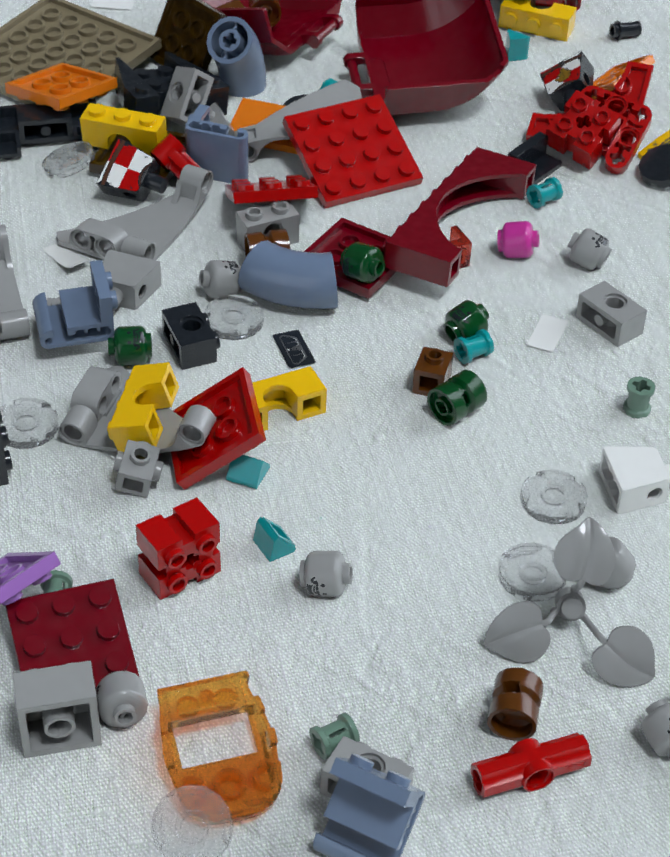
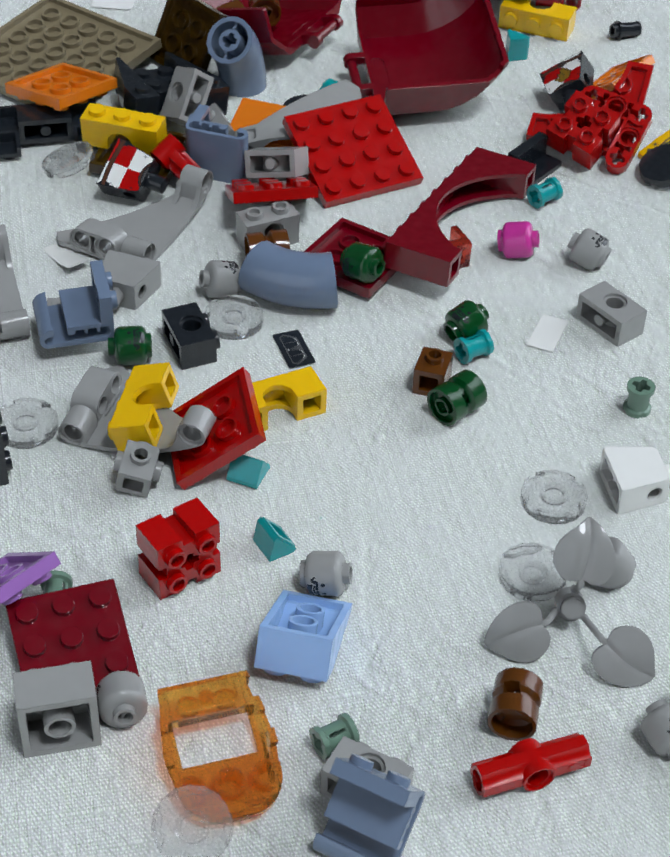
none -> light grey brick [244,146,309,178]
none -> light blue slope [254,590,352,683]

